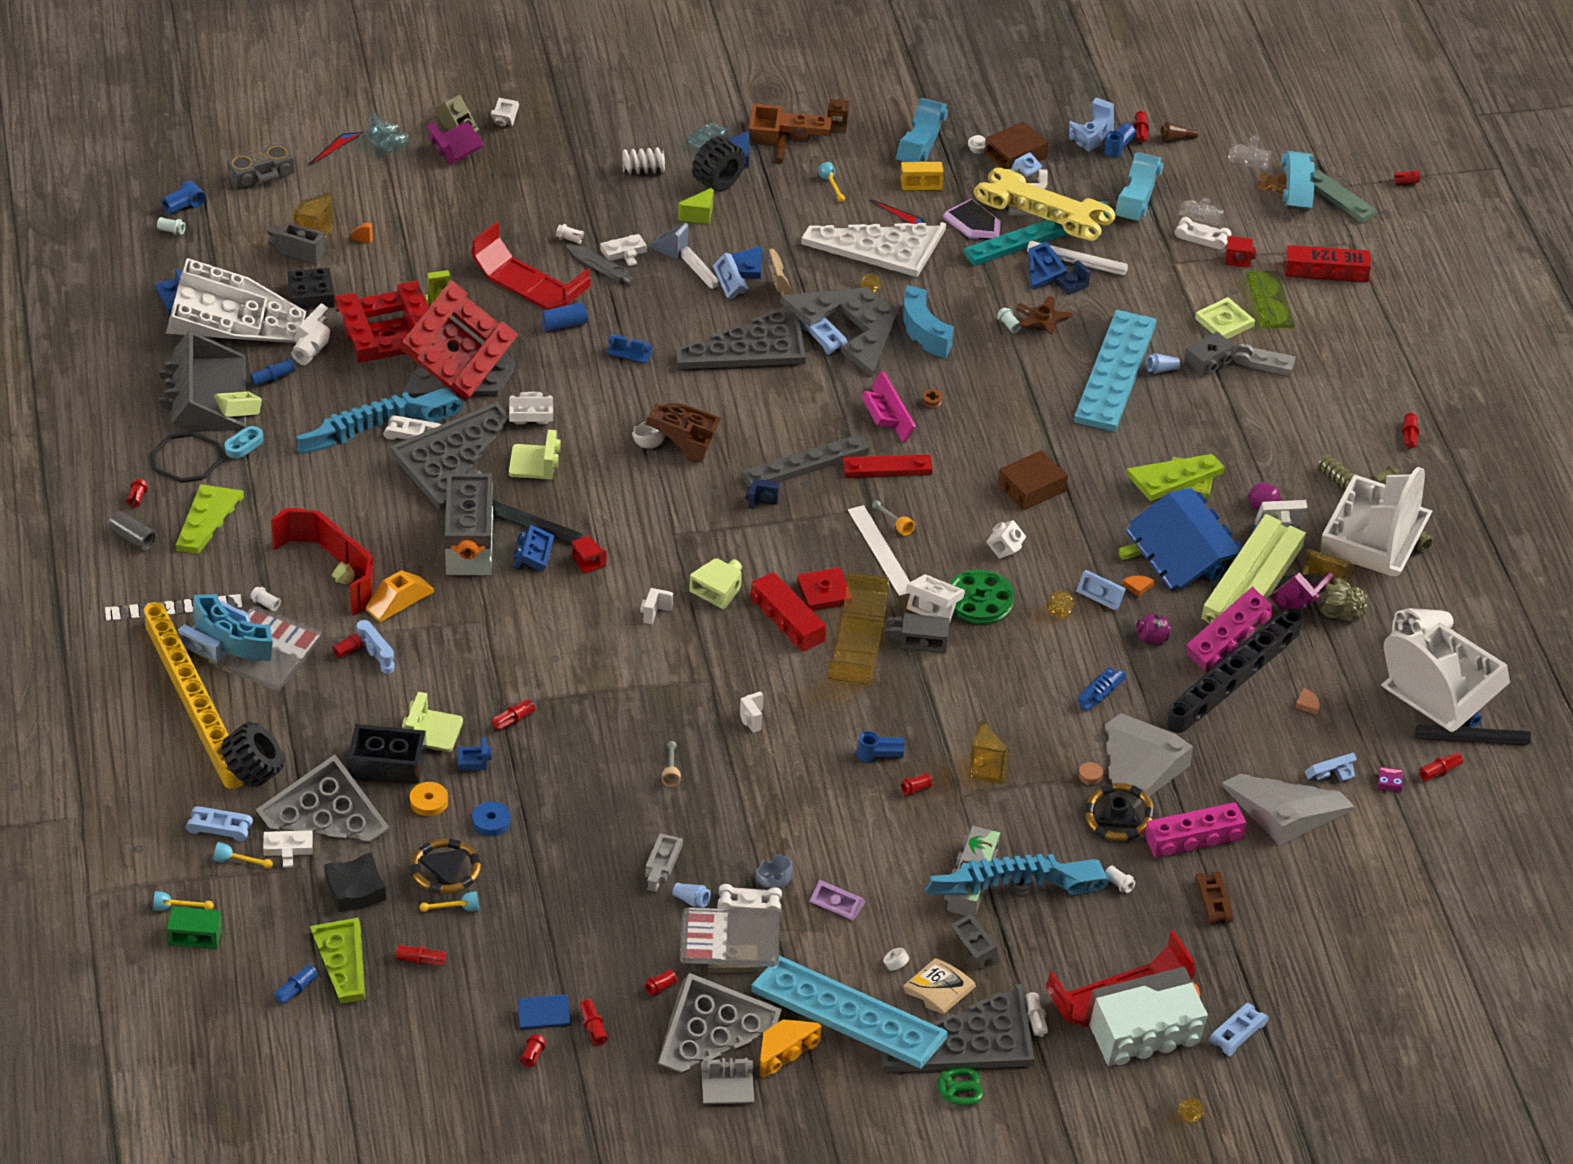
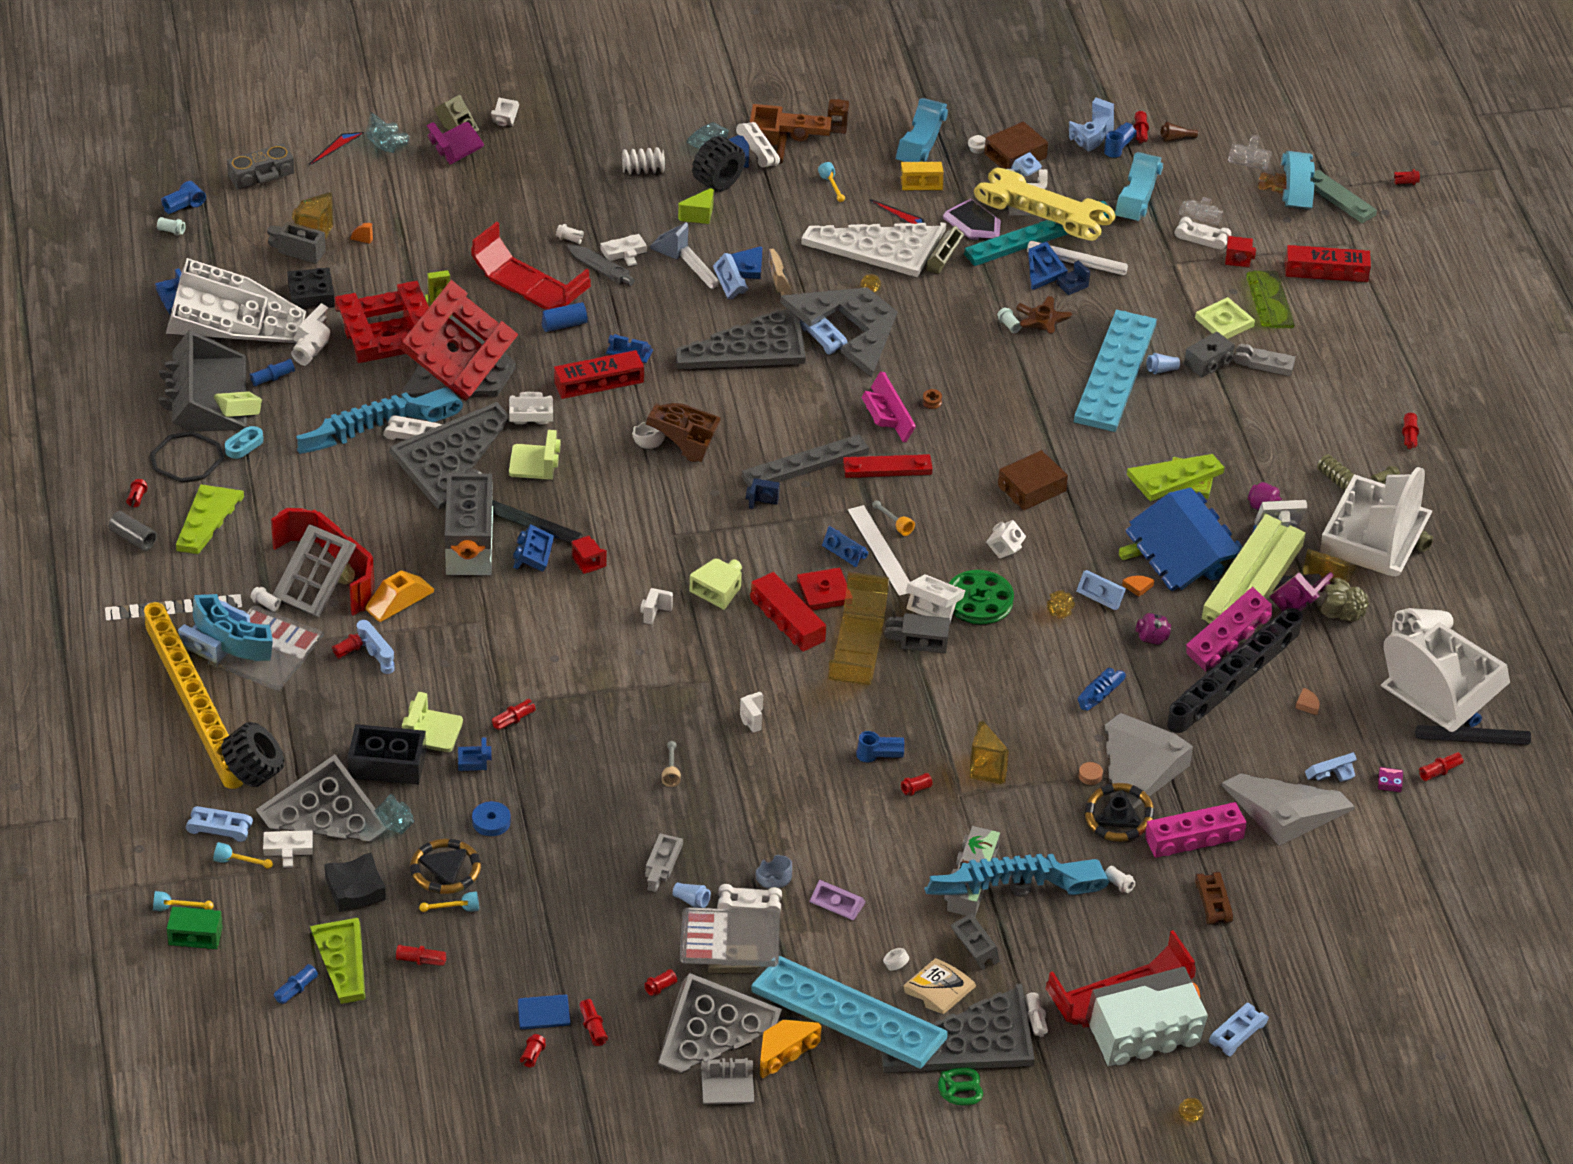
light orange piece [410,782,448,817] -> none
dark azure brick [903,285,954,359] -> none
none -> light grey piece [273,525,356,618]
none -> clear light blue brick [374,794,415,834]
none -> red brick [554,350,644,399]
none -> white plate [736,122,780,167]
none -> blue hinge [822,526,868,567]
none -> olive piece [927,226,964,274]

